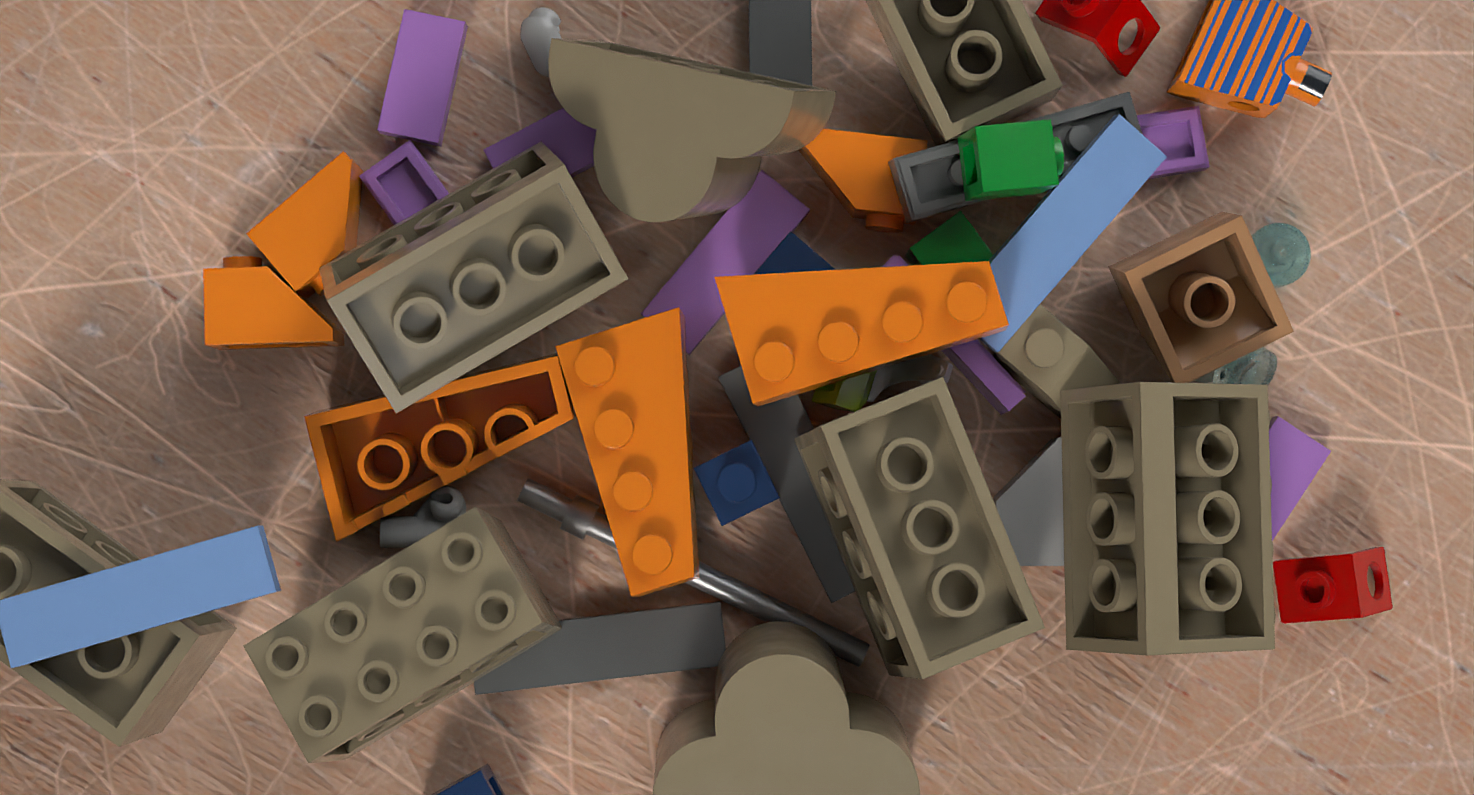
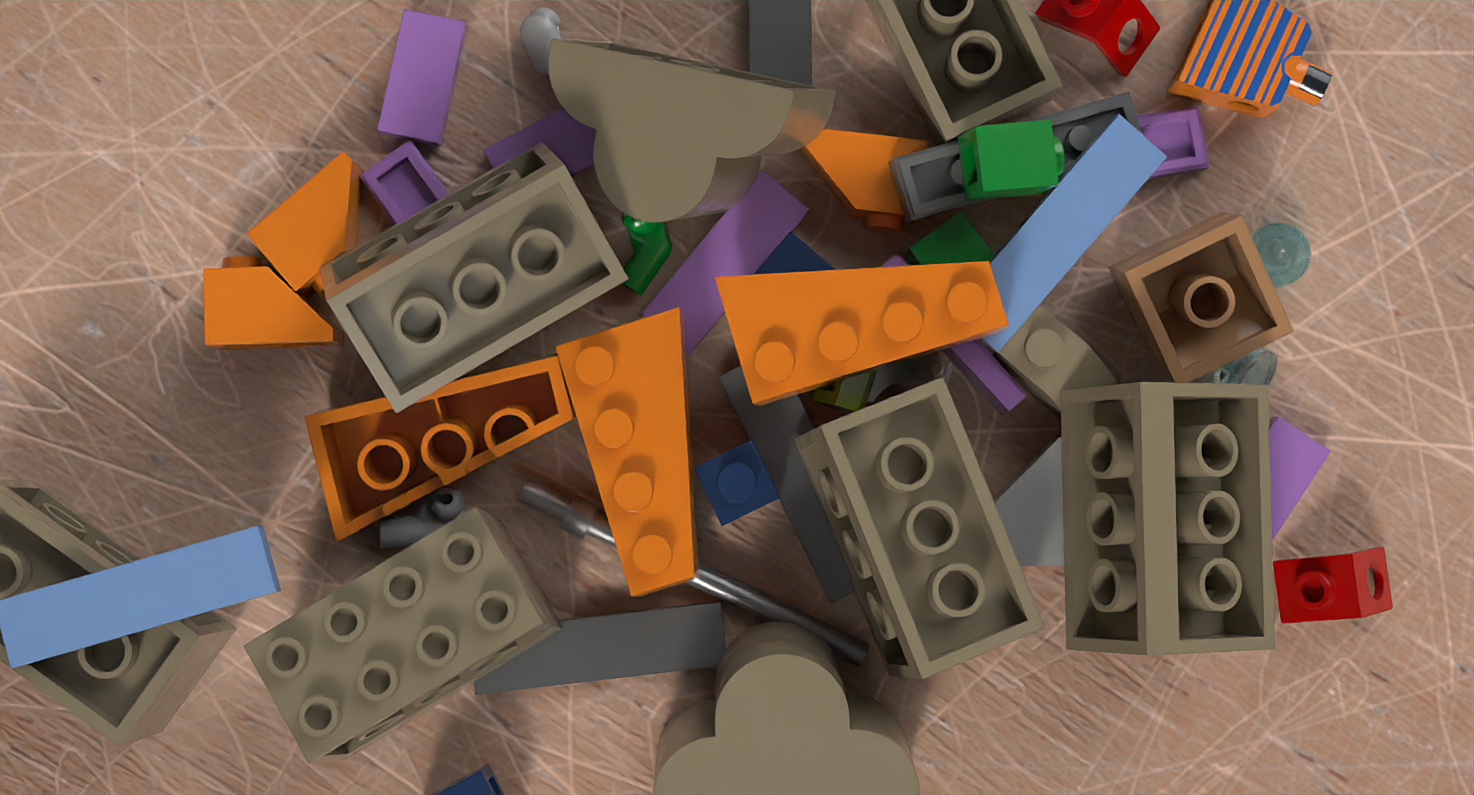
none -> green arm [621,212,672,296]

